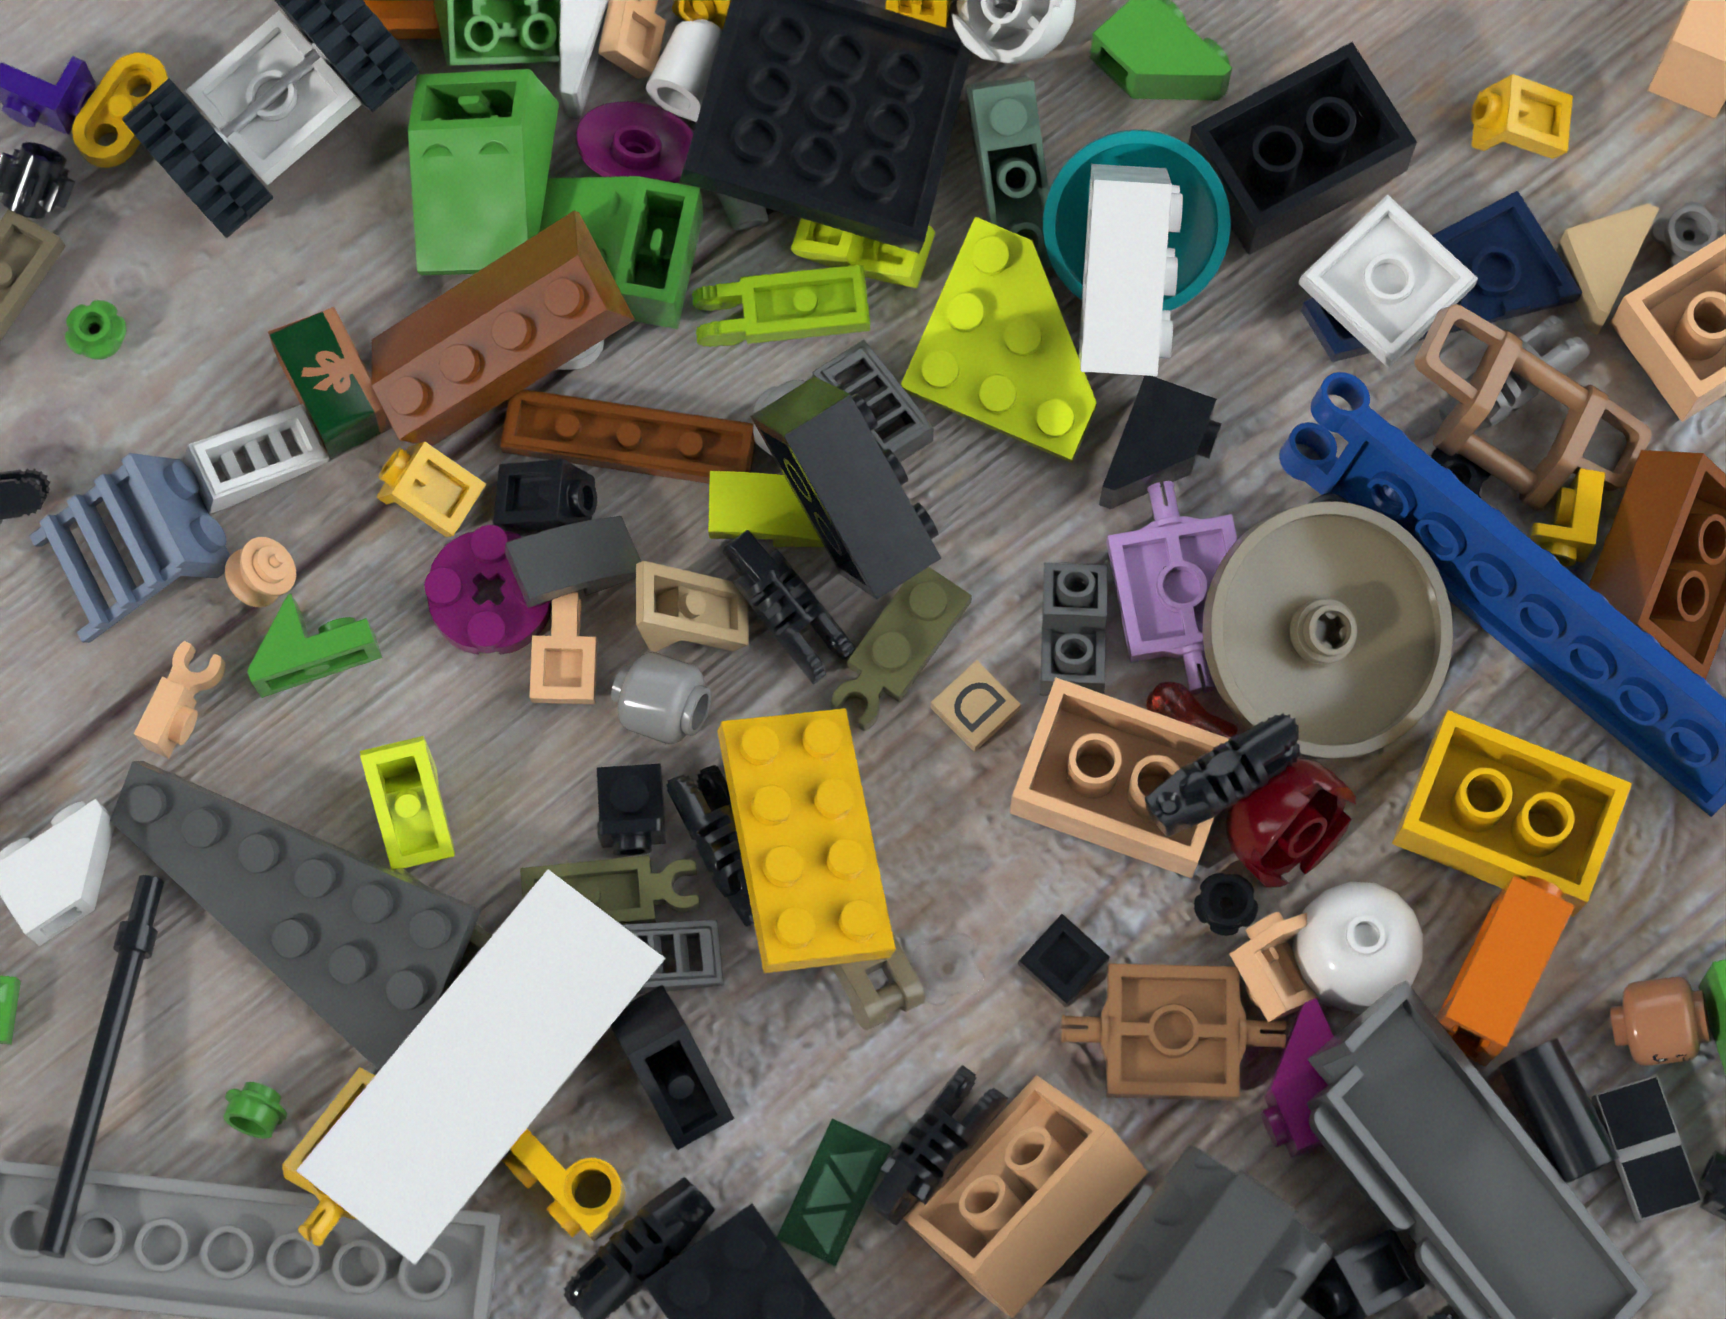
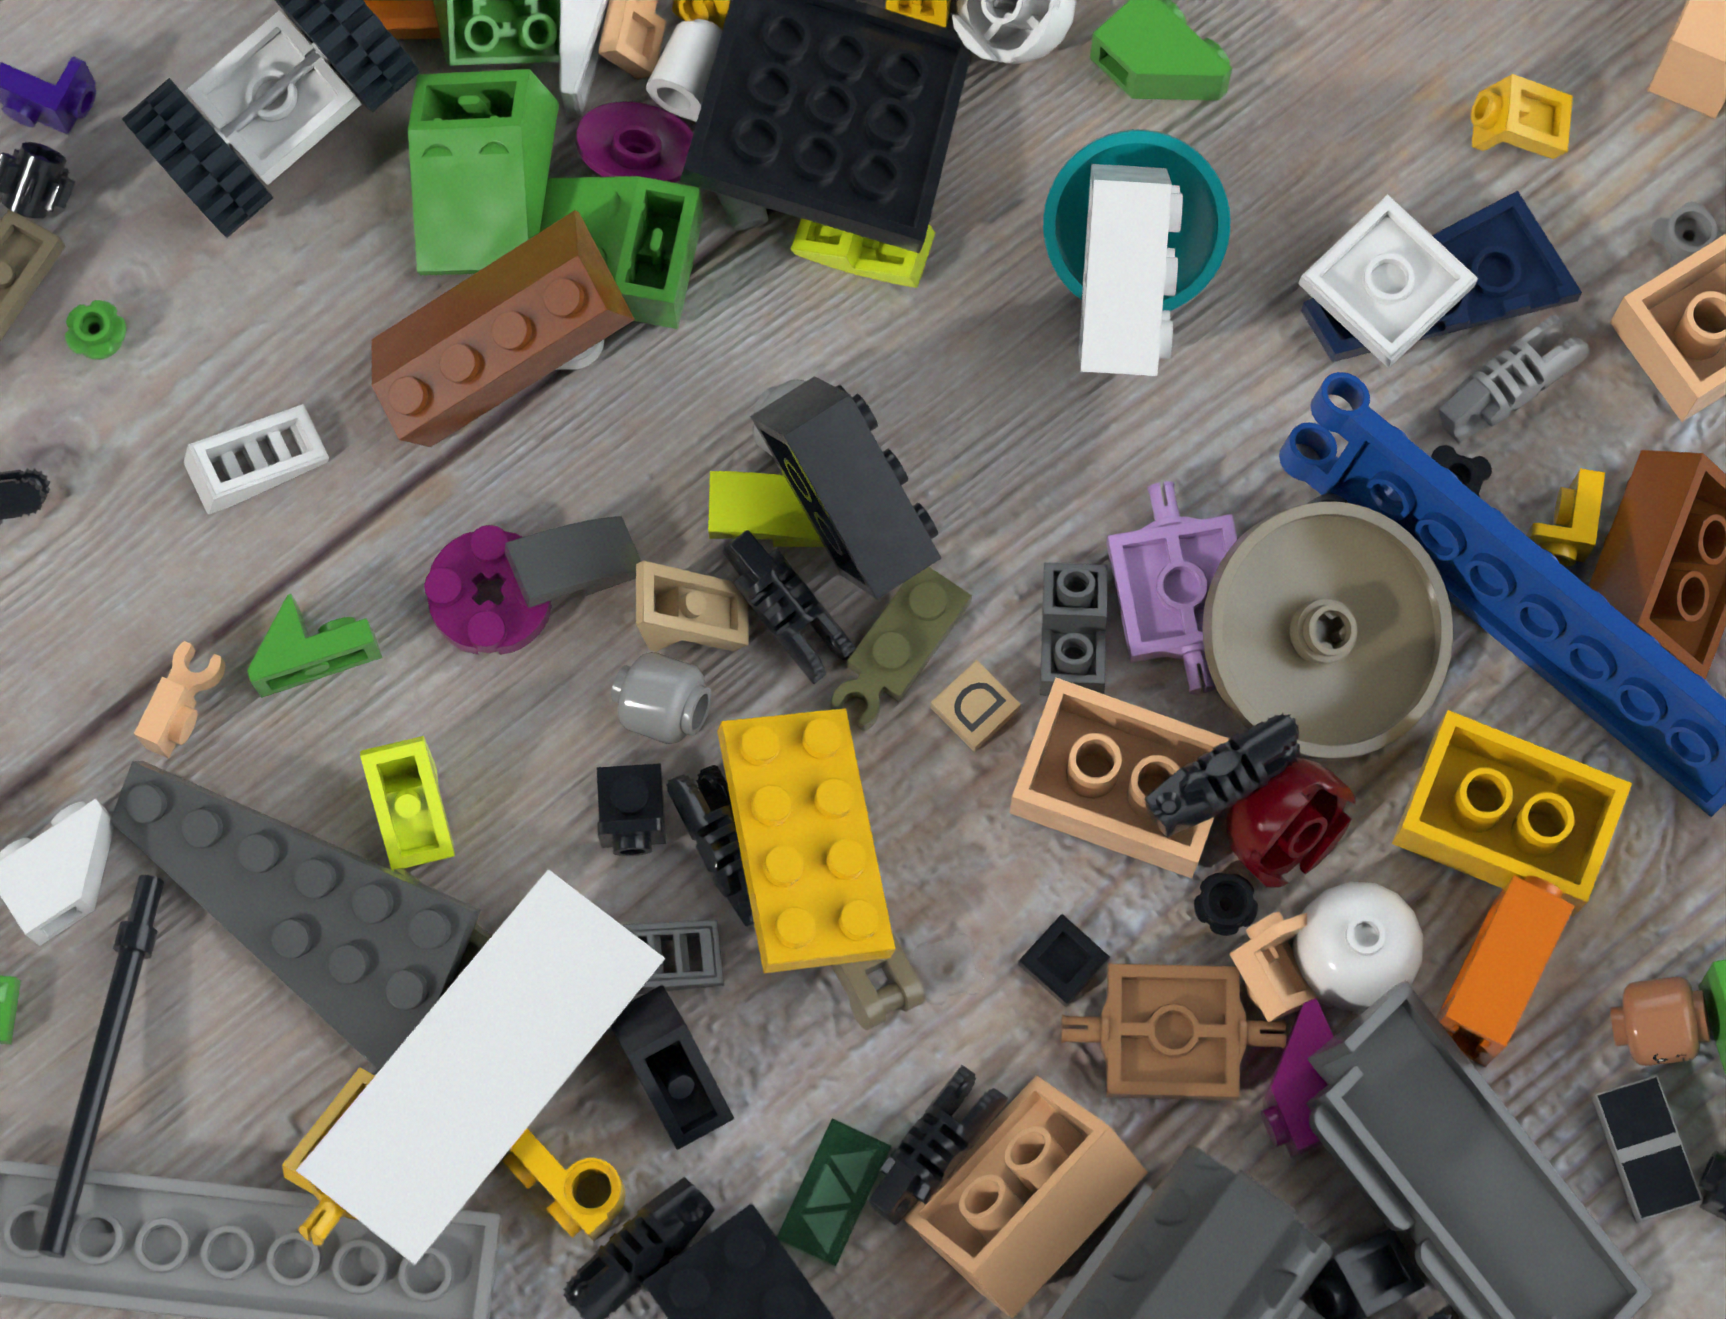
sand blue plate [29,453,230,643] -> none
yellow plate [72,52,169,168] -> none
bright green plate [223,1082,287,1139] -> none
light nougat wheel [225,537,296,608] -> none
dark green piece [267,307,392,459] -> none
yellow bracket [376,441,486,538] -> none
black bracket [493,459,597,531] -> none
dark orange tile [500,389,756,484] -> none
olive plate [520,855,700,925] -> none
light nougat plate [529,592,598,704] -> none
lime hinge [692,265,870,347] -> none
dark grey slope [812,340,934,462] -> none
neon yellow plate [901,217,1097,463] -> none
sand green slope [965,76,1052,268] -> none
black slope [1099,375,1222,509] -> none
clear red arm [1146,681,1238,738] -> none
black brick [1188,42,1417,256] -> none
medium nougat bar [1414,304,1652,510] -> none
black pin [1498,1038,1620,1184] -> none
tan slope [1556,203,1659,335] -> none

